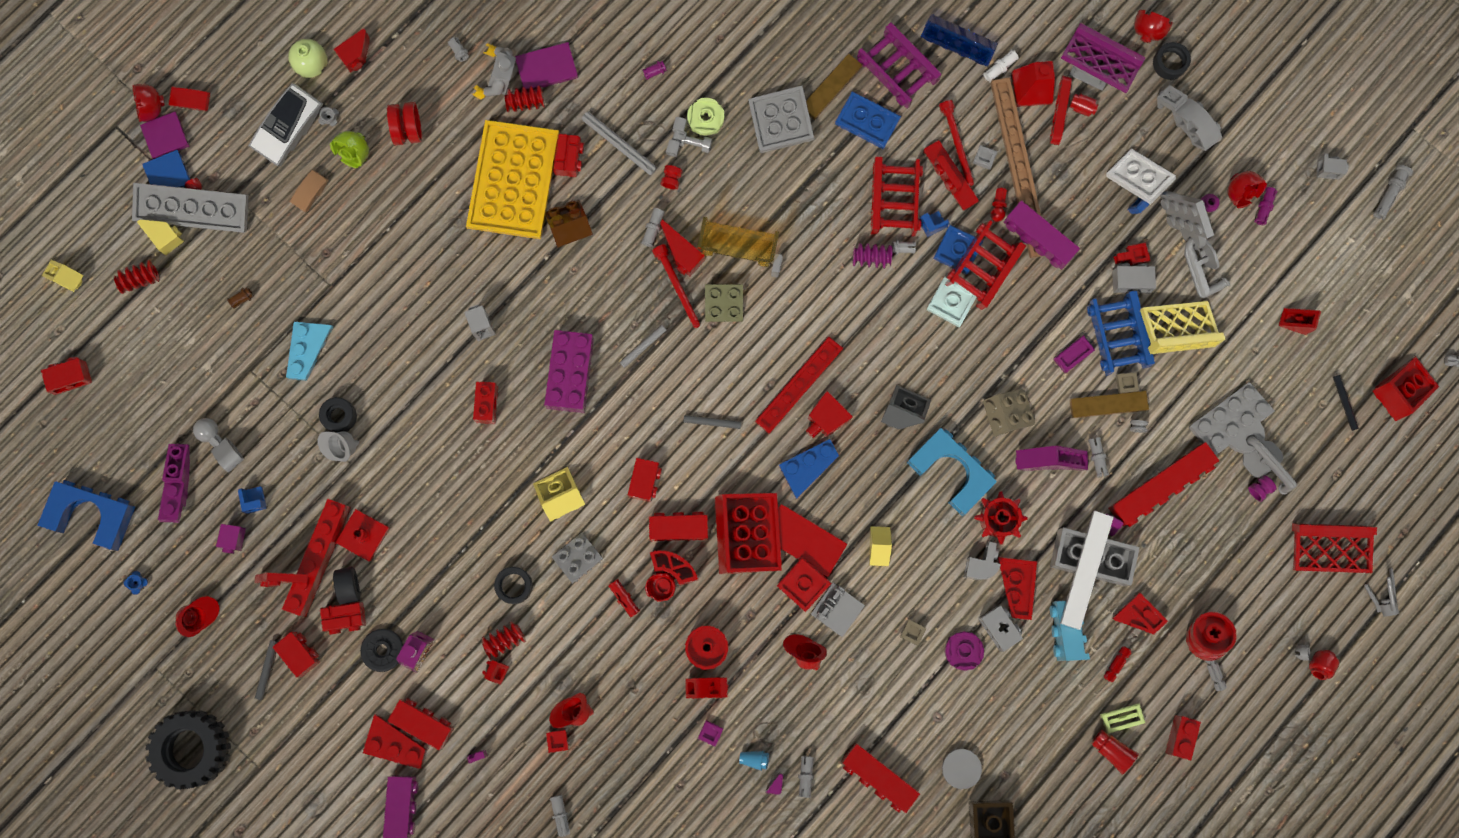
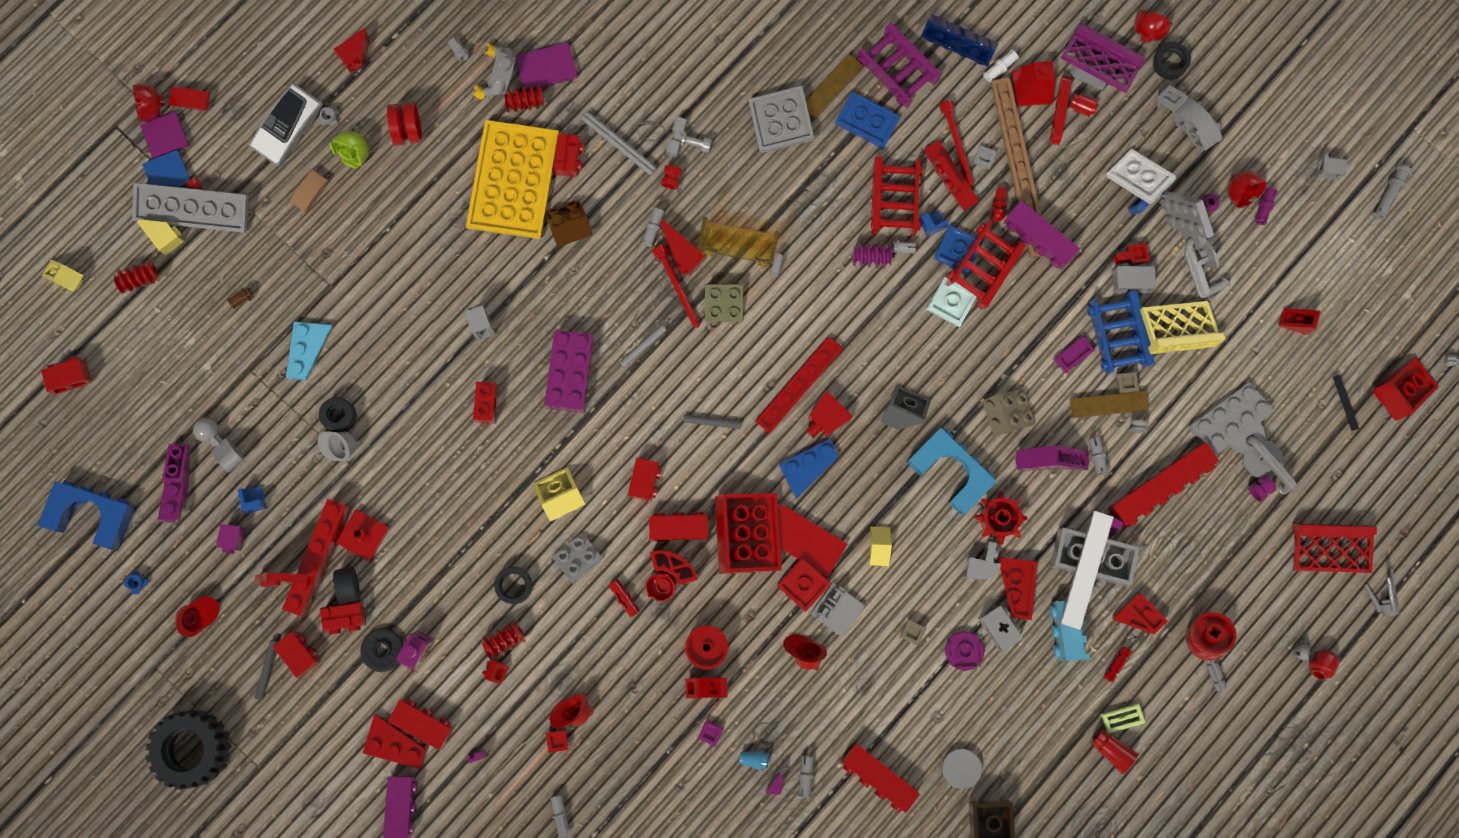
yellowish green cylinder [288,39,327,78] -> none
magenta pin [642,61,667,80] -> none
yellowish green plate [687,98,724,136] -> none
red brick [1165,715,1201,761] -> none

